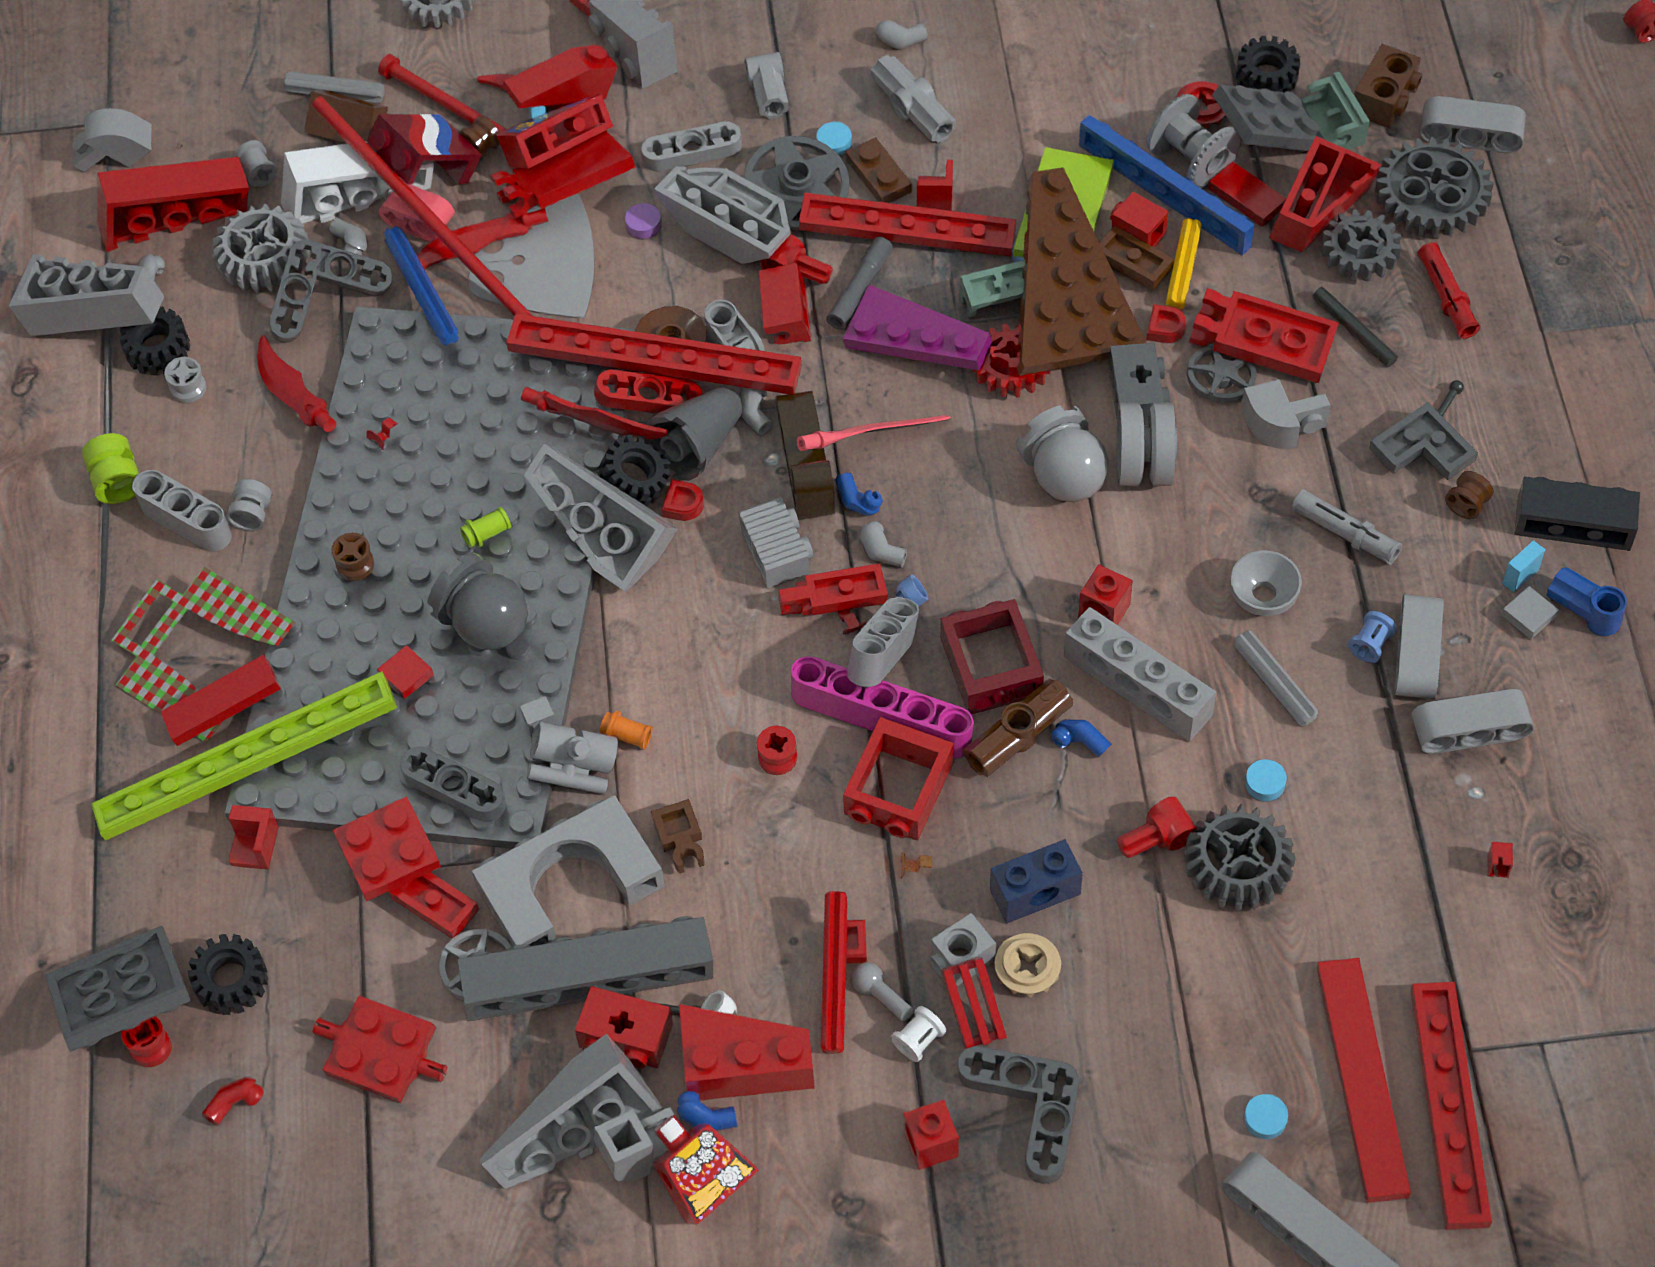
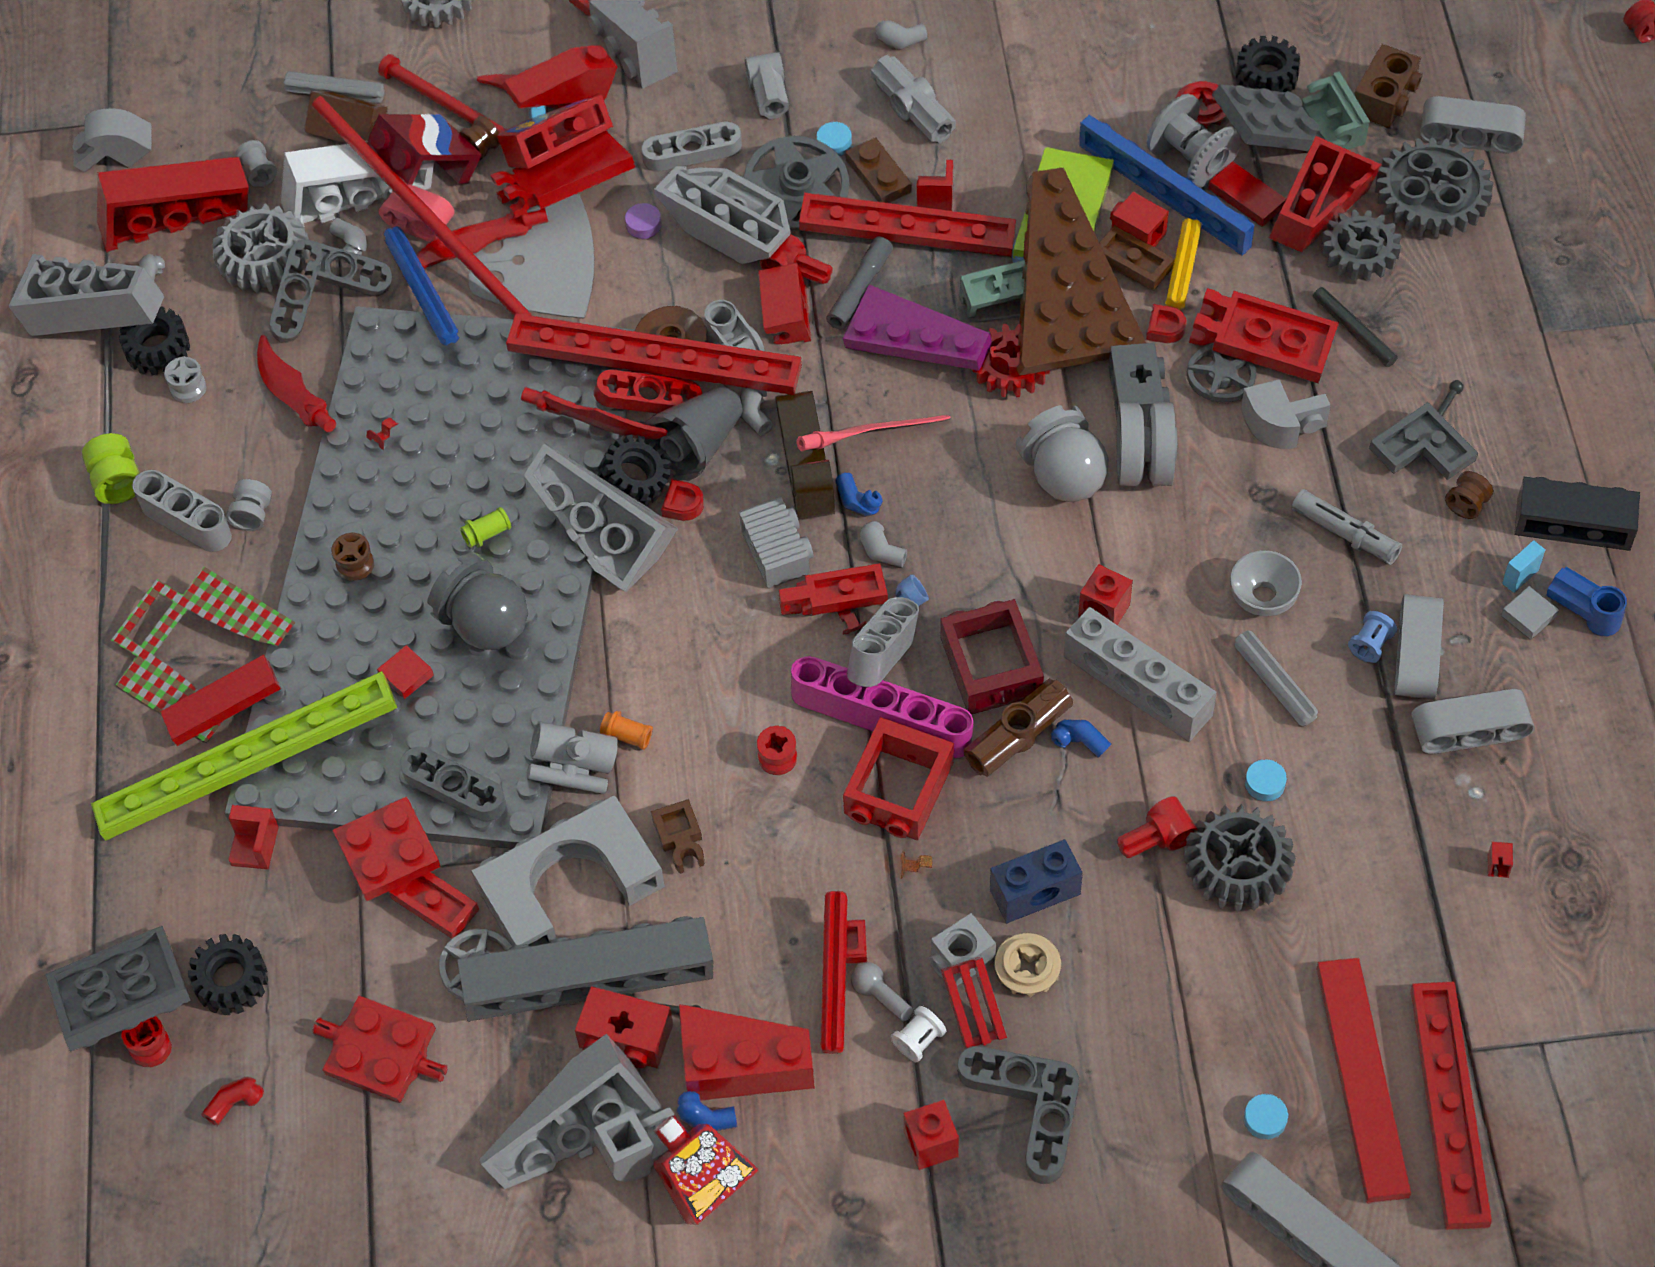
light grey piece [520,696,556,734] -> none
white hinge [701,990,737,1015] -> none
red pin [1417,242,1481,339] -> none

